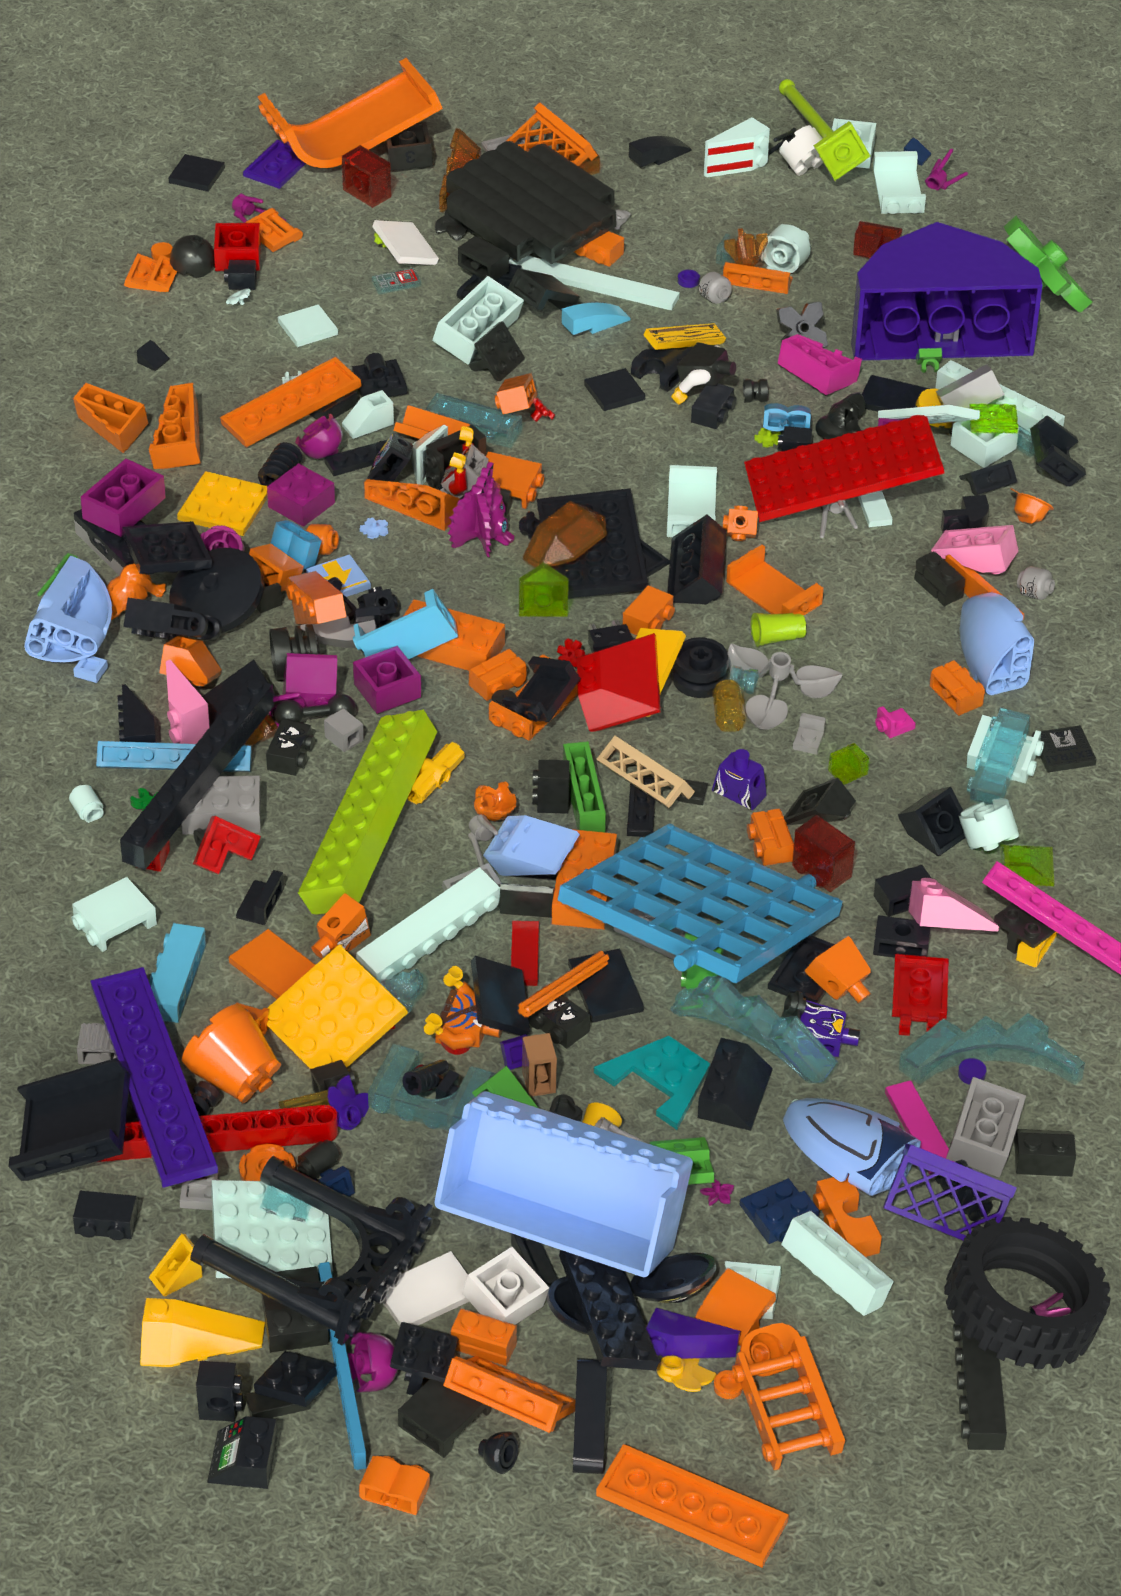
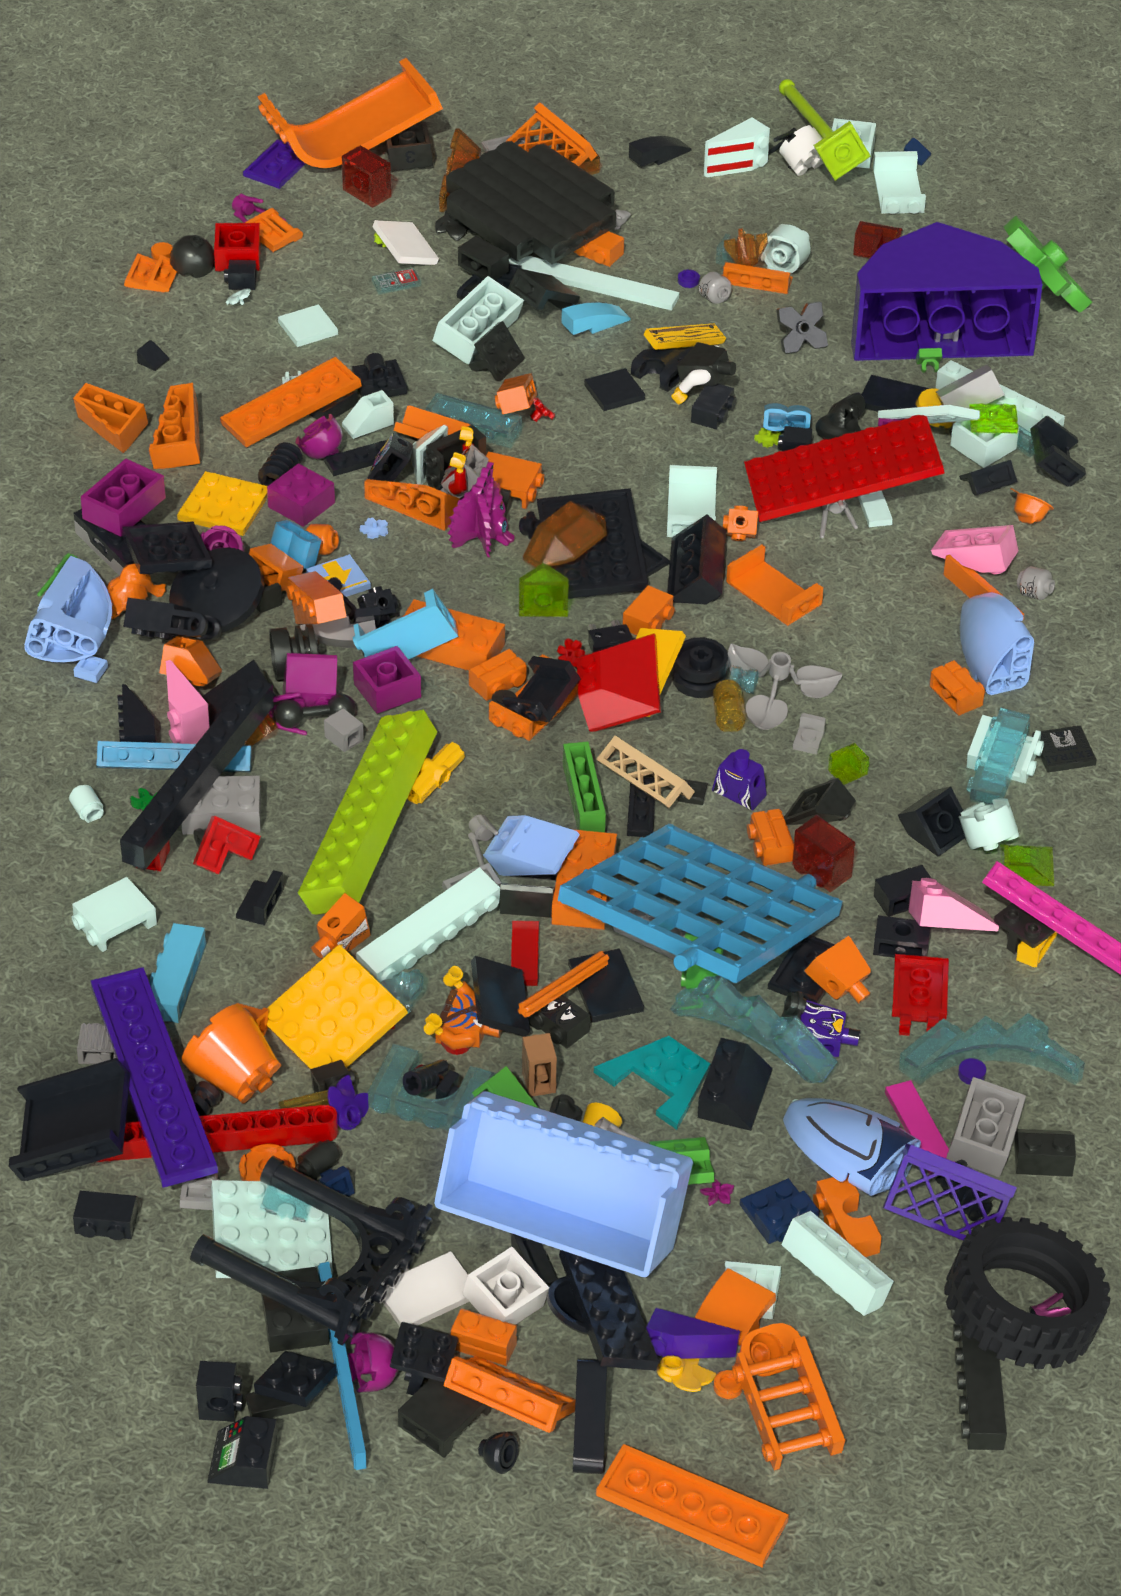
yellow wedge [140,1298,265,1367] -> none
yellow slope [149,1233,202,1297] -> none
black tile [168,154,225,192] -> none
orange tile [229,929,315,999] -> none
pearl dark grey brick [266,719,315,776] -> none
orange brick [359,1456,430,1515] -> none
orange hair [474,781,516,821] -> none
dark purple tile [500,1034,527,1070] -> none
pearl dark grey brick [532,760,570,814] -> none
black dish [630,1252,716,1303] -> none
pearl dark grey wheel [743,379,768,402] -> none
lime plant [751,613,806,647] -> none
dark pink wedge [778,334,862,395] -> none
dark pink bracket [875,706,916,738] -> none
pearl dark grey brick [914,551,965,606] -> none
magenta plant [925,149,968,191] -> none
black brick [941,495,989,533] -> none

